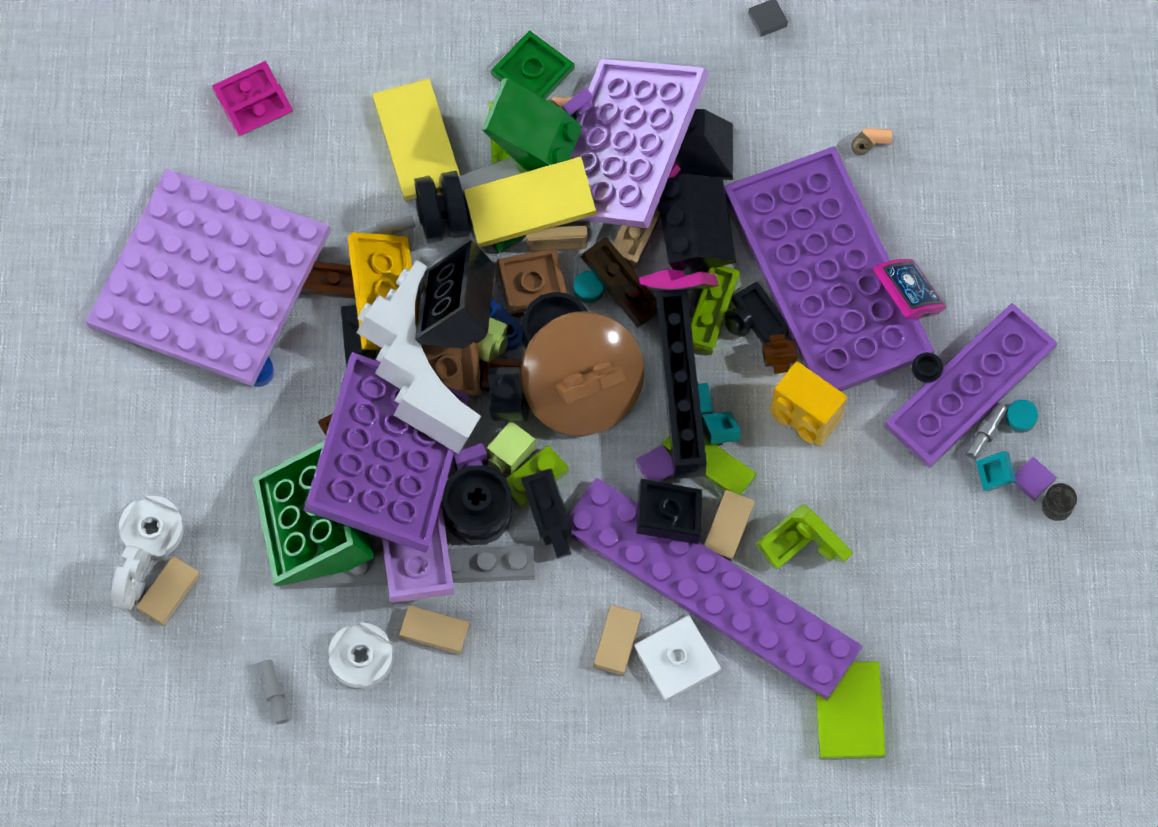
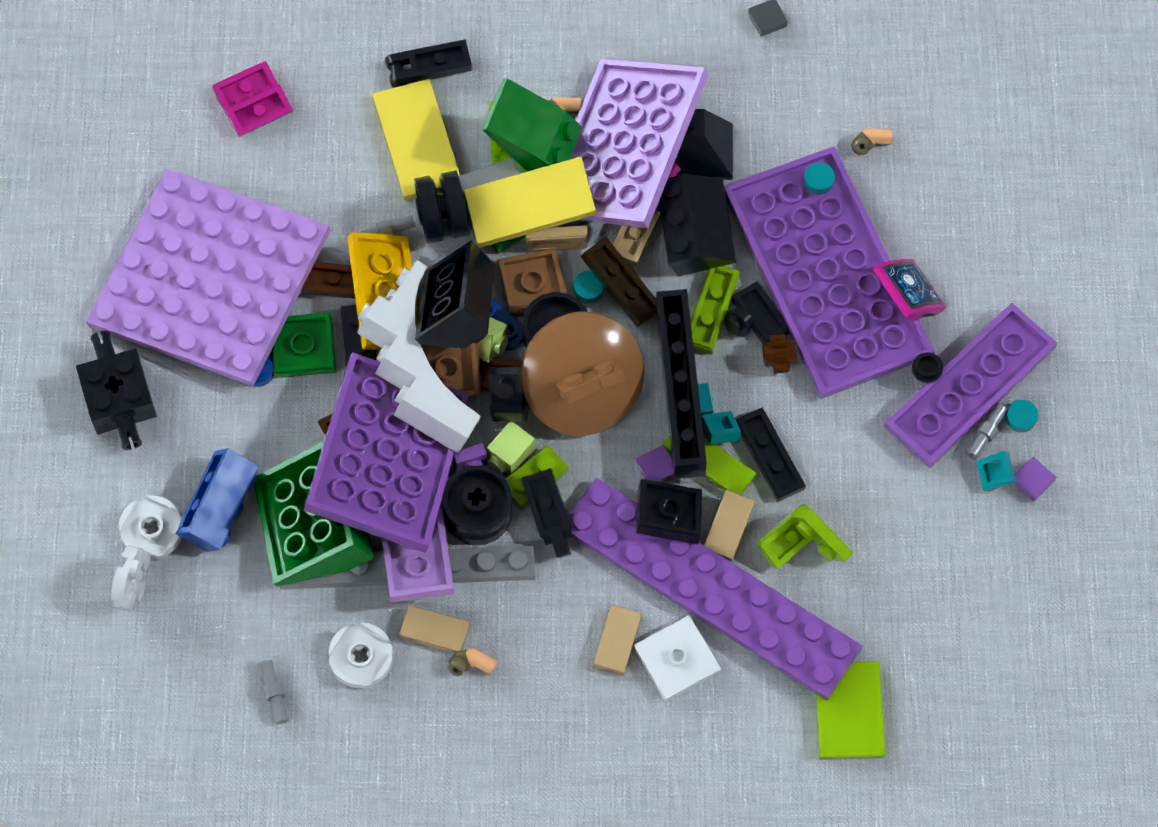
tan tile [136,556,200,627] -> none
green tile [491,30,575,99] -> none
medium lavender plate [562,88,593,117] -> none
dark pink slope [639,269,719,291] -> none
yellow brick [770,361,848,447] -> none
clear smoke wheel [1042,483,1077,521] -> none
none -> black brick [76,331,157,450]
none -> brick [175,448,259,552]
none -> green tile [272,312,336,378]
none -> black plate [385,39,472,88]
none -> arm [448,648,498,676]
none -> black tile [735,407,806,503]
none -> teal tile [804,162,835,194]

